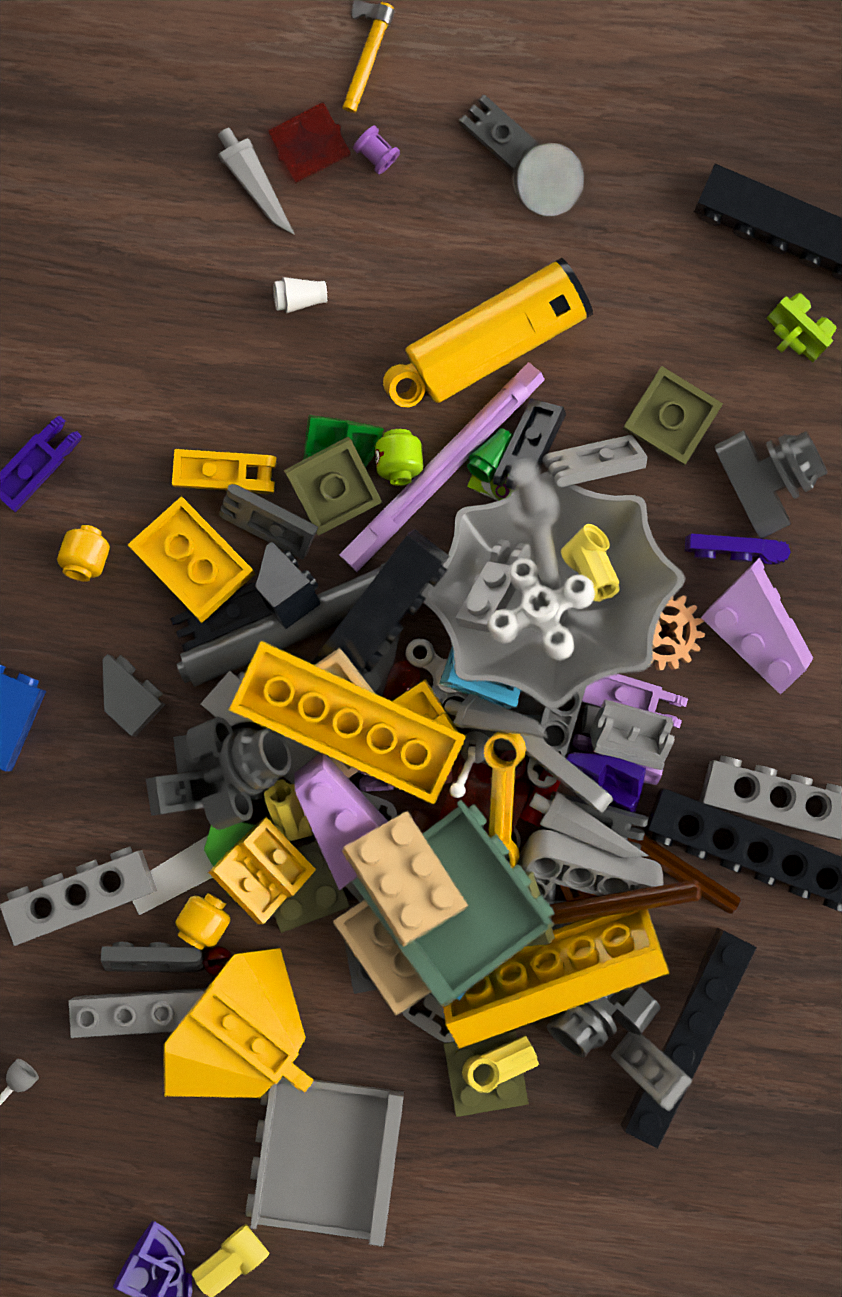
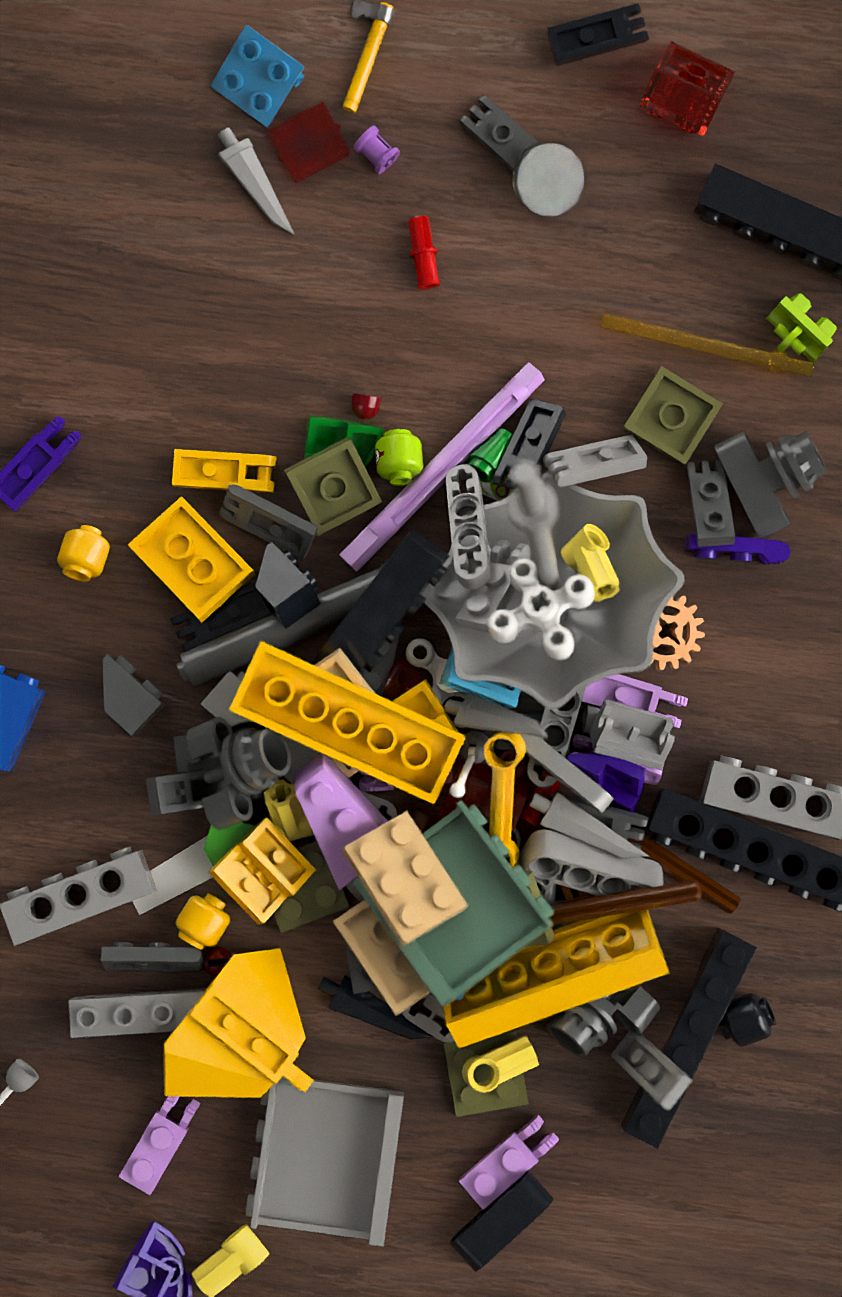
white cone [274,277,327,313] -> none
yellow piece [383,258,593,407] -> none
lavender wedge [701,558,813,695] -> none
none -> lavender hinge [119,1096,200,1195]
none -> dark azure hinge [210,25,305,127]
none -> black bar [317,975,435,1040]
none -> dark red hinge [351,393,381,420]
none -> red axle [408,216,440,290]
none -> light grey beam [446,464,491,589]
none -> black beam [450,1170,554,1272]
none -> lavender hinge [459,1115,559,1210]
none -> black hinge [547,4,649,66]
none -> clear yellow bar [601,313,815,377]
none -> clear red slope [639,41,735,137]
none -> dark grey hinge [686,460,735,547]
none -> black head [719,993,776,1047]

